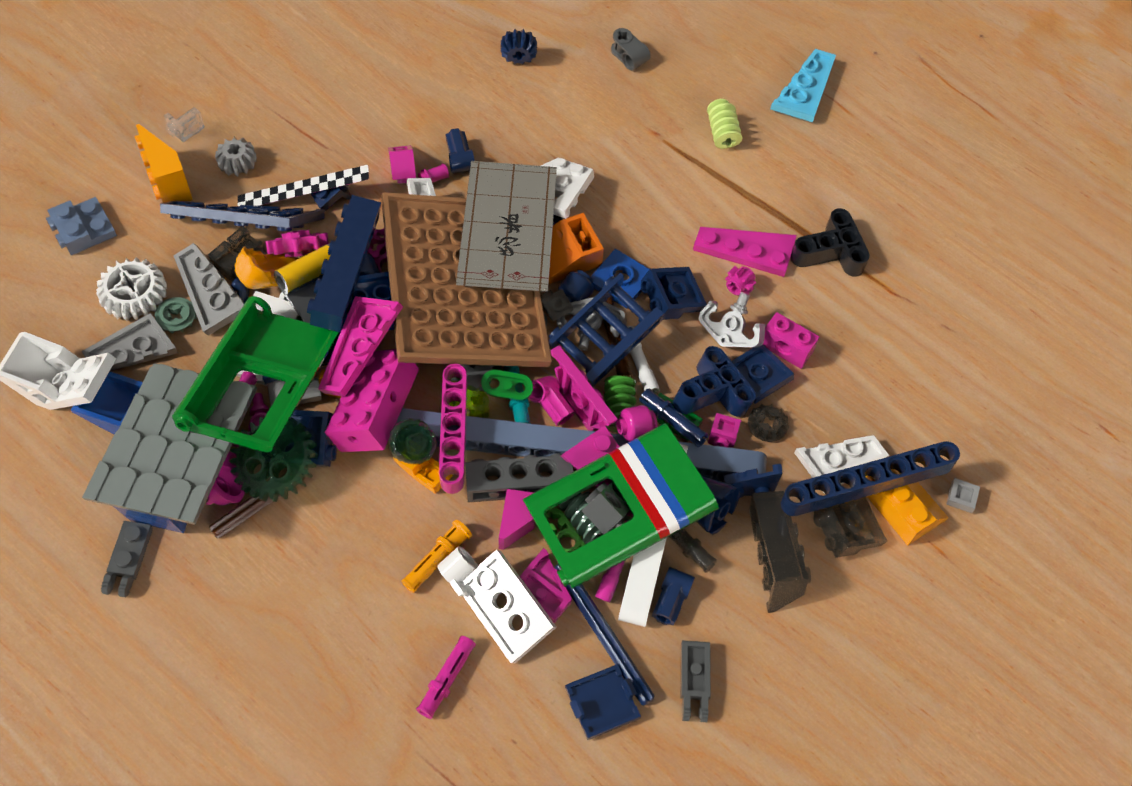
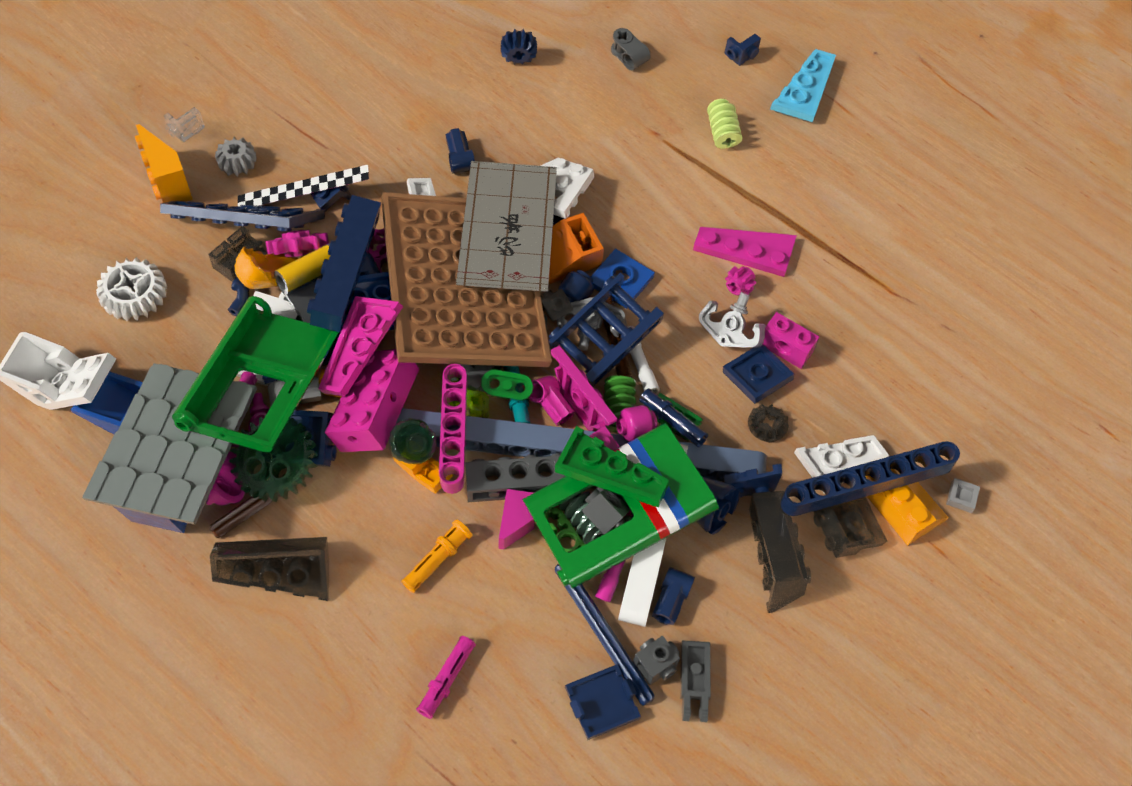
sand blue plate [46,197,117,255] -> none
light grey wing [82,313,178,371] -> none
dark grey hinge [101,521,153,598] -> none
sand green gear [155,297,197,334] -> none
light grey wing [173,243,245,336] -> none
dark pink slope [388,145,416,183] -> none
dark pink pin [418,164,449,183] -> none
white hinge [438,546,557,663] -> none
dark pink wing [520,548,572,623] -> none
dark blue plate [641,267,707,320] -> none
clear smoke pin [669,528,717,573] -> none
dark blue beam [673,346,756,417] -> none
dark pink bracket [708,413,741,448] -> none
black beam [790,208,870,277] -> none
none -> clear smoke wedge [210,537,329,601]
none -> green wing [555,426,669,508]
none -> dark grey brick [633,635,680,686]
none -> dark blue bracket [725,34,761,66]

